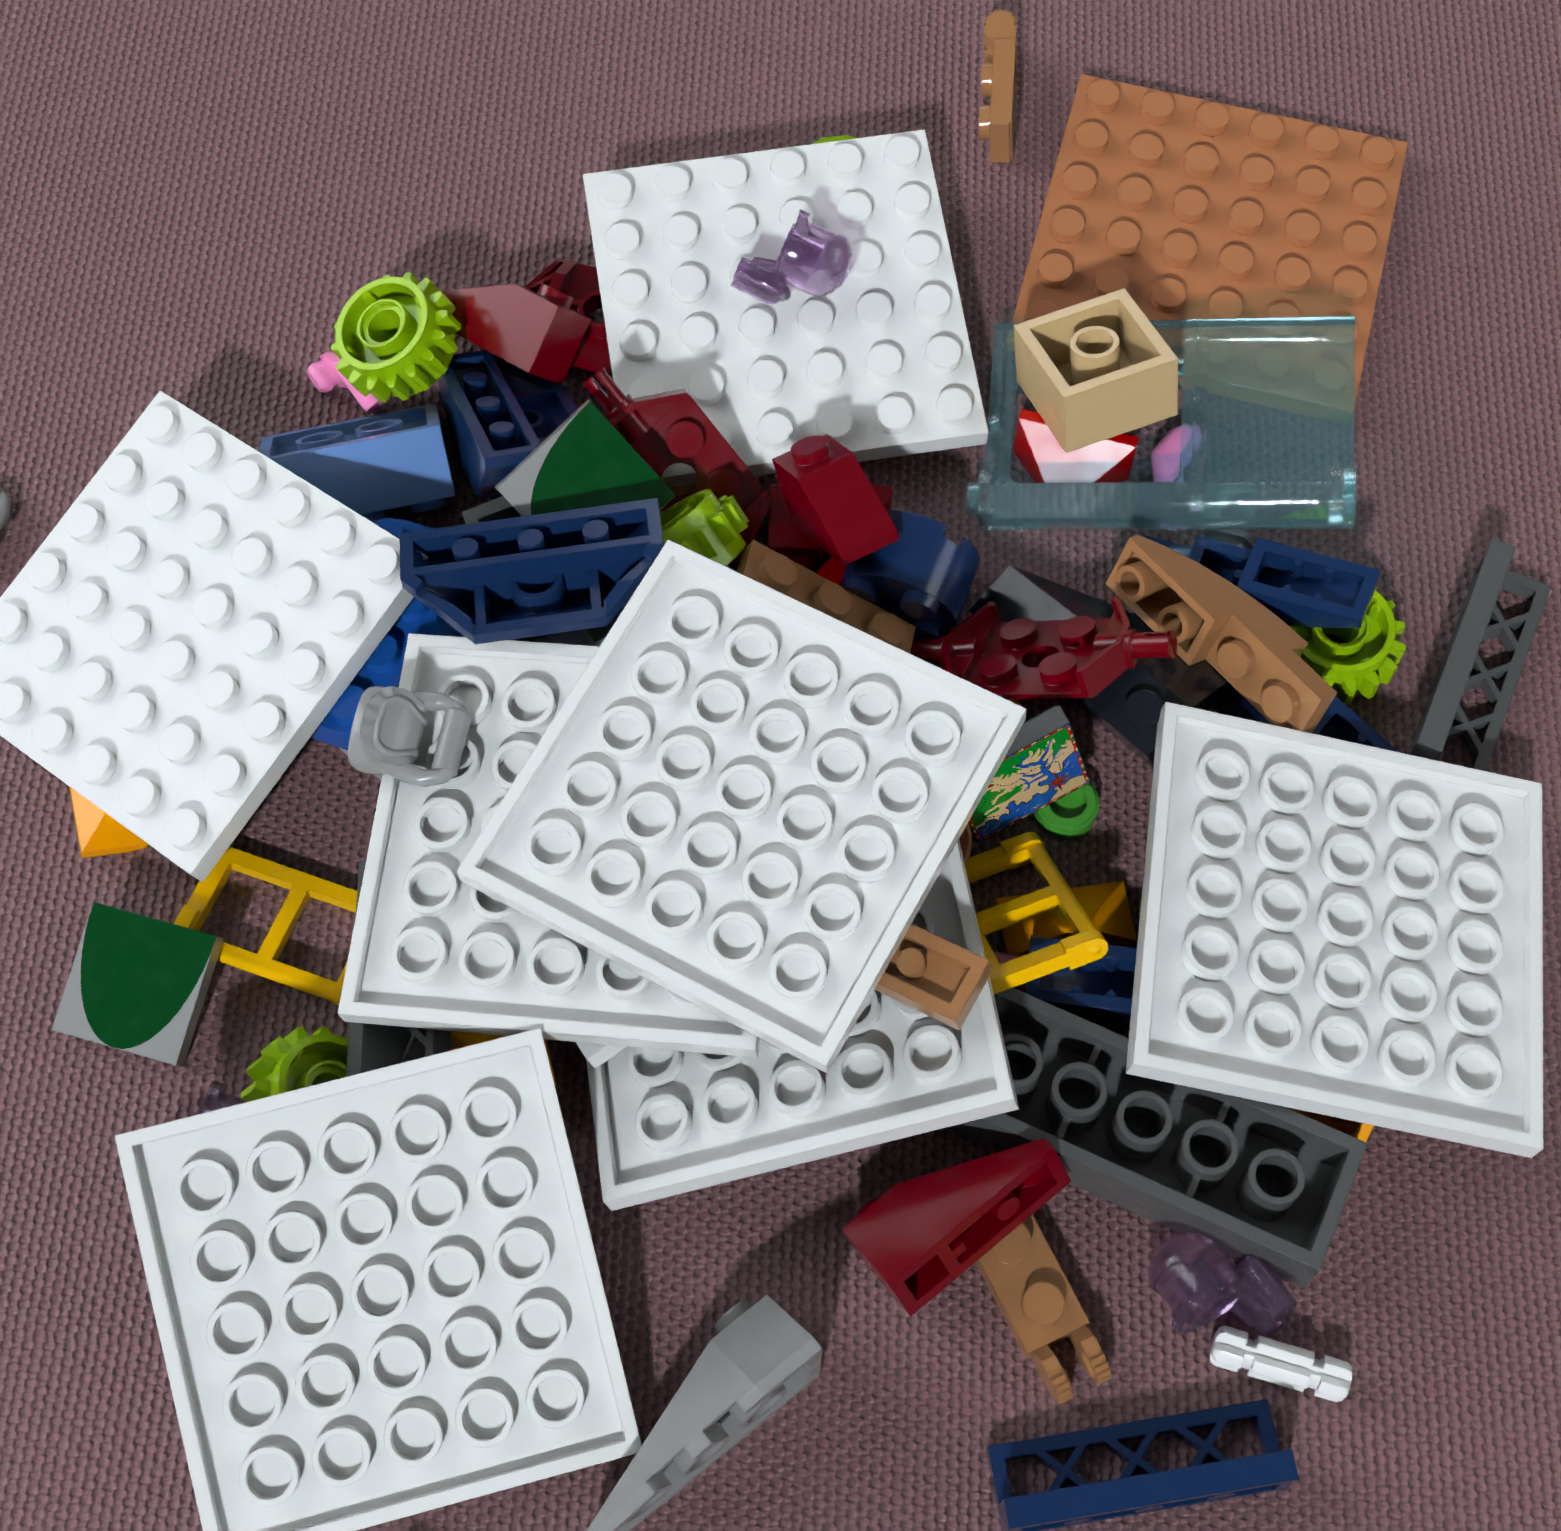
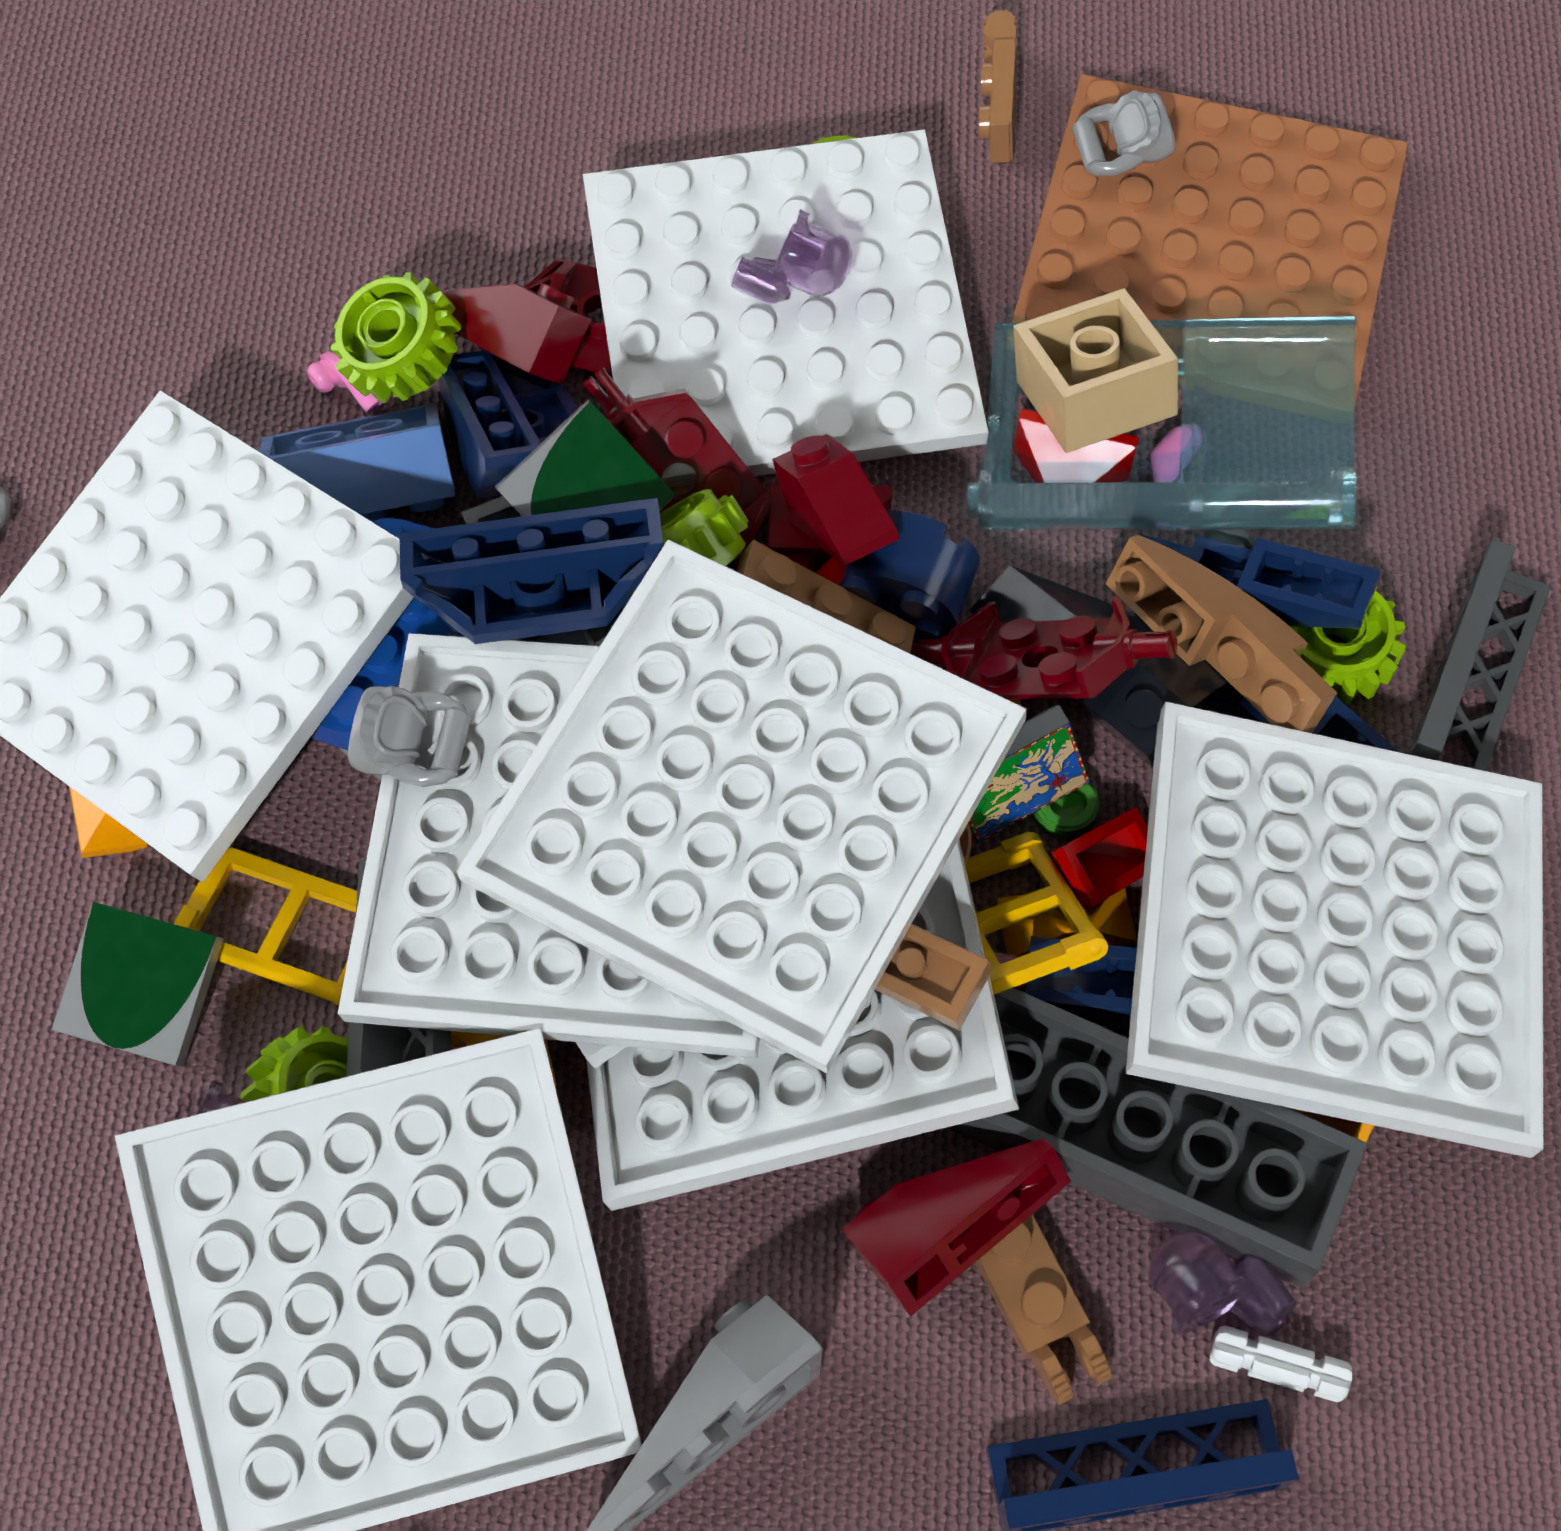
none -> red slope [1048,806,1148,910]
none -> light grey piece [1072,90,1176,177]

